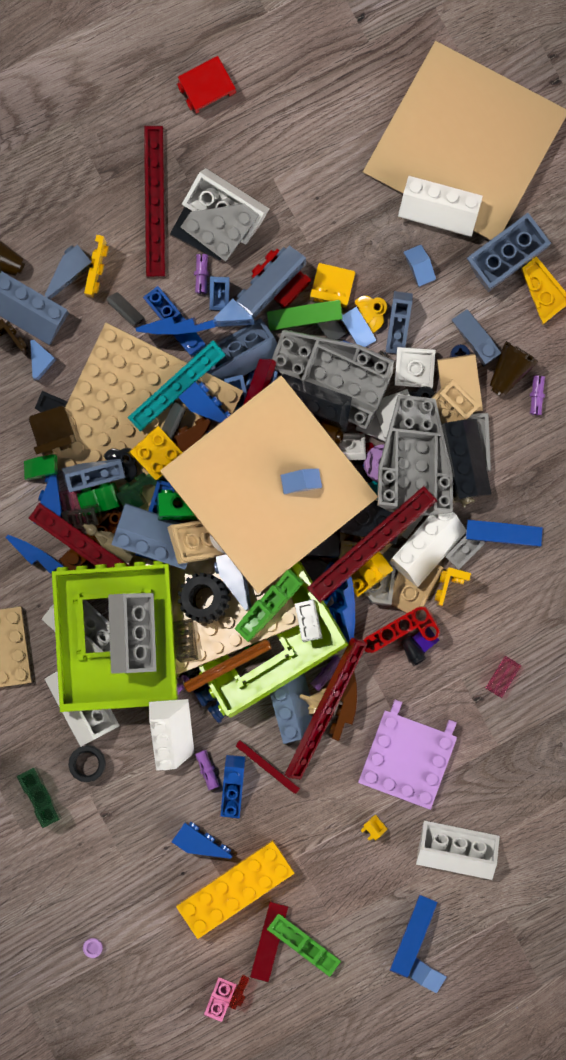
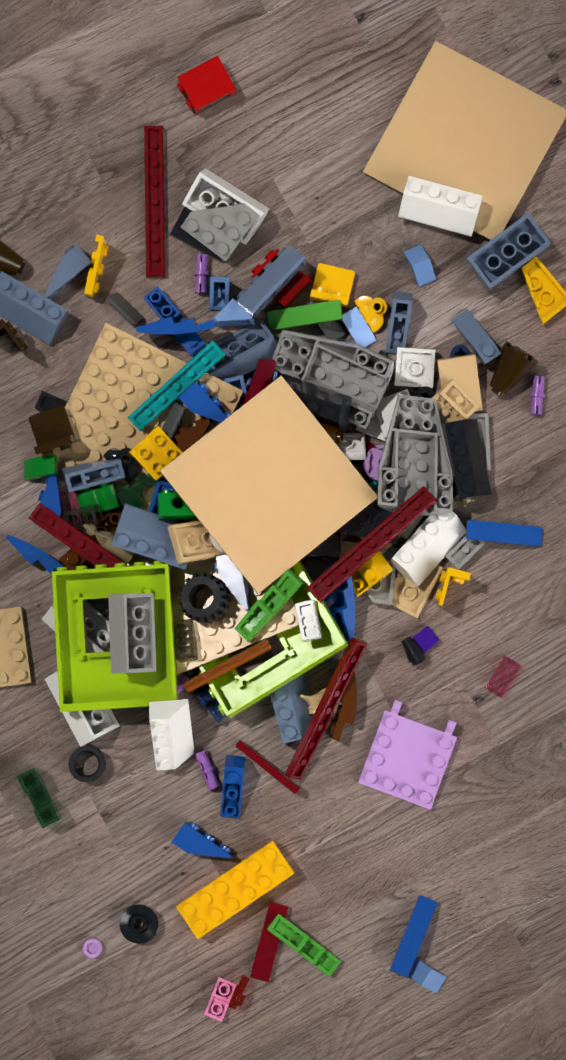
medium blue slope [30,340,56,381] -> none
medium blue slope [280,469,322,494] -> none
medium lavender pin [310,655,341,691] -> none
yellow tile [361,814,387,840] -> none
red beam [364,606,440,653] -> none
white slope [416,821,500,880] -> none
none -> black dish [120,904,158,944]

